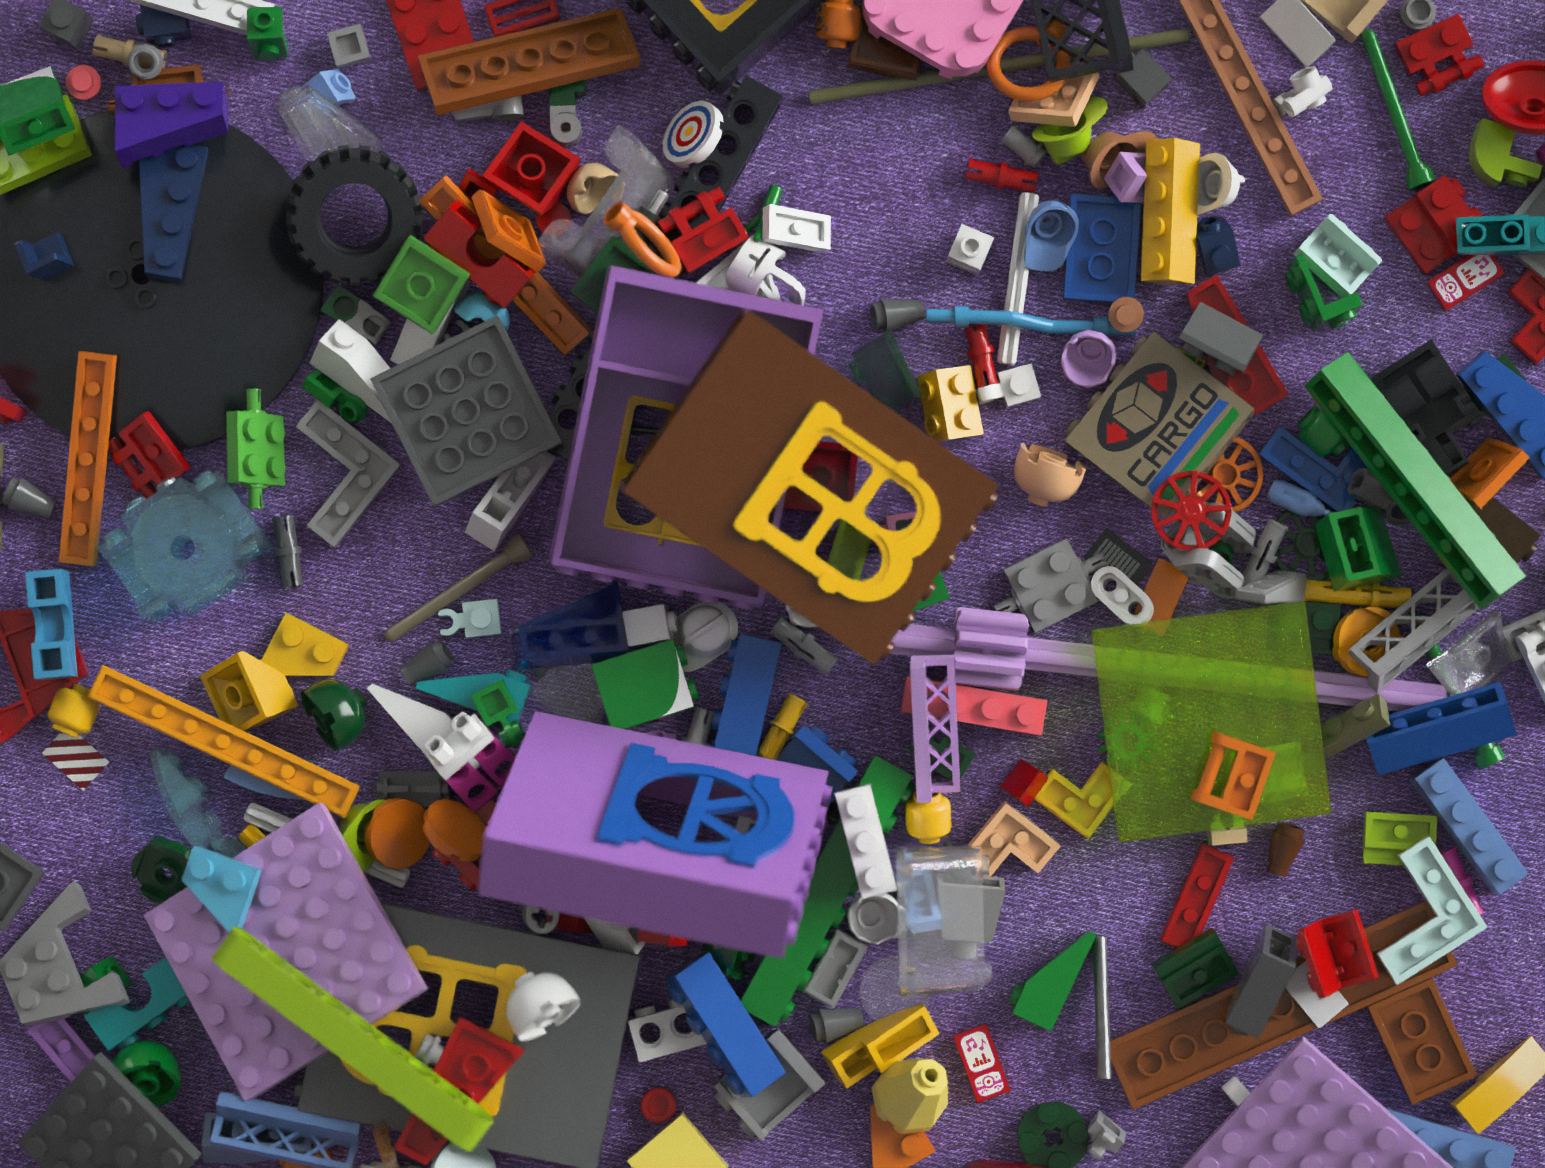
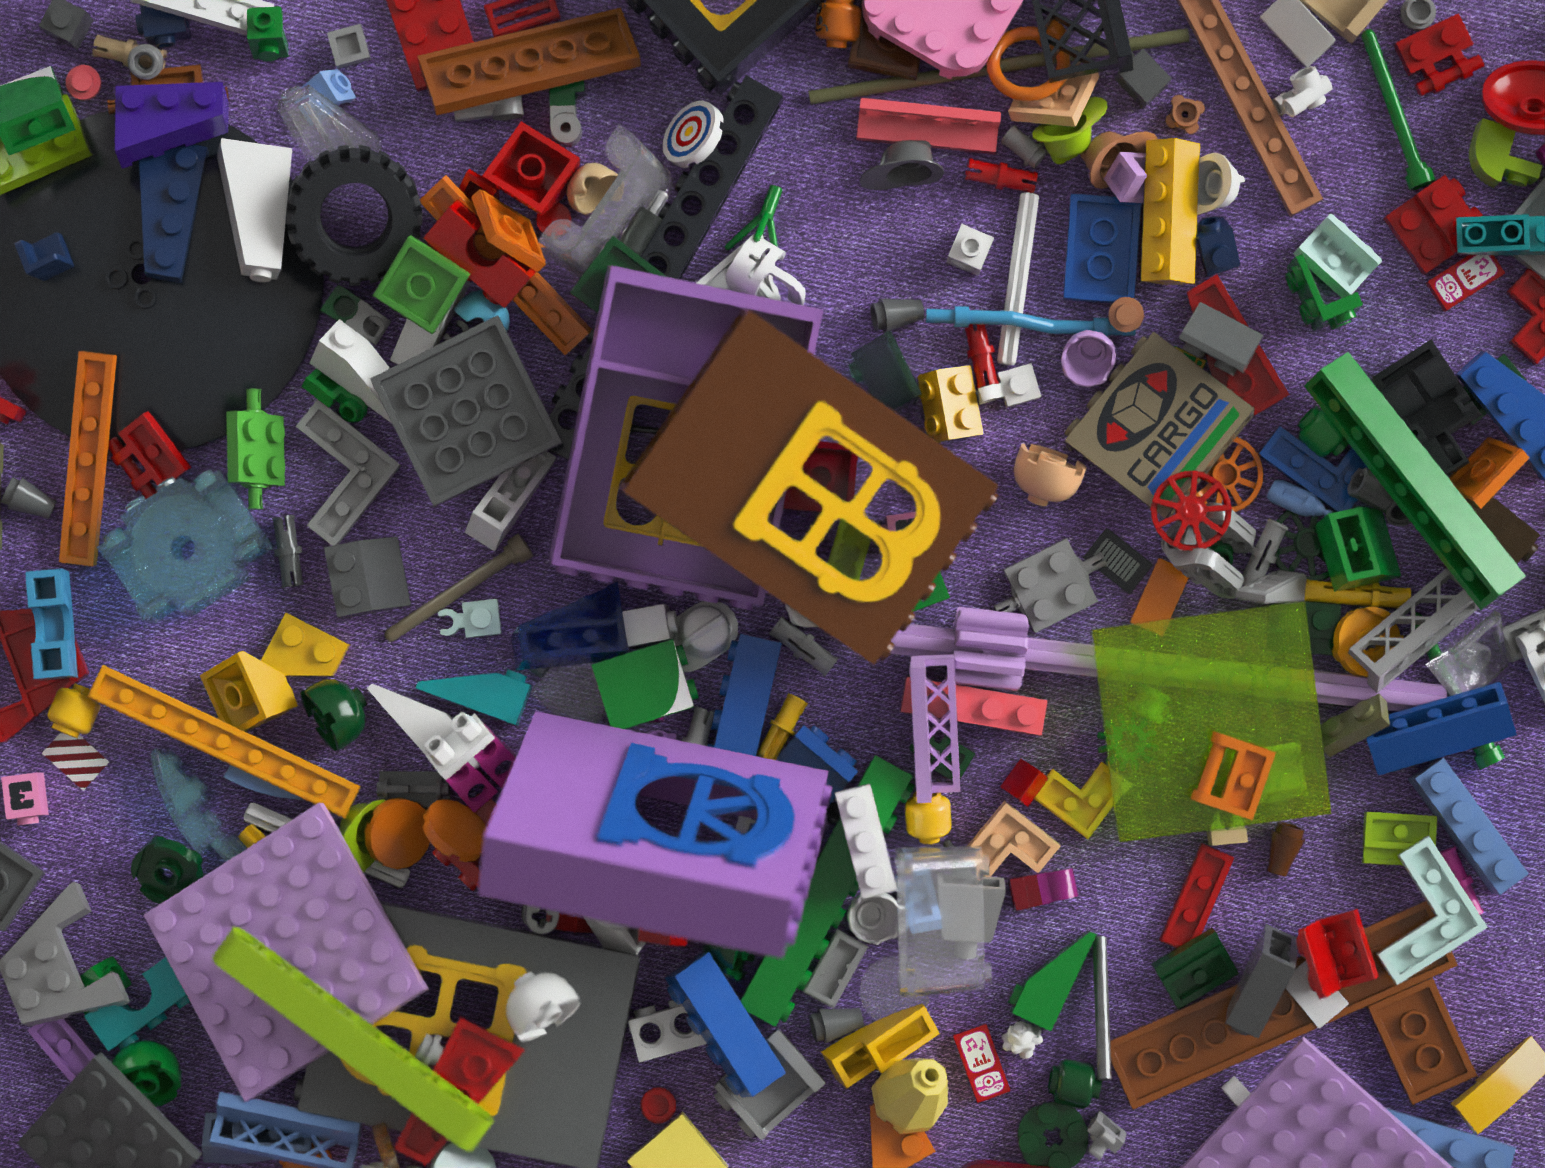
medium azure wing [182,846,262,932] -> none
dark grey cone [400,640,455,686] -> none
green plate [470,679,525,749] -> none
orange piece [603,201,681,278] -> none
red plate [658,186,750,274] -> none
white plate [762,204,831,253] -> none
medium blue cap [1024,200,1079,271] -> none
white plate [1091,566,1154,627] -> none
none -> bright pink brick [1,772,49,826]
none -> white slope [217,138,292,282]
none -> dark grey slope [324,536,411,619]
none -> coral fence [856,98,1001,155]
none -> dark grey piece [859,140,944,190]
none -> white plant [1001,1021,1043,1059]
none -> leg [1008,868,1079,911]
none -> dark green head [1048,1059,1102,1109]
none -> nougat plate [1165,95,1205,134]

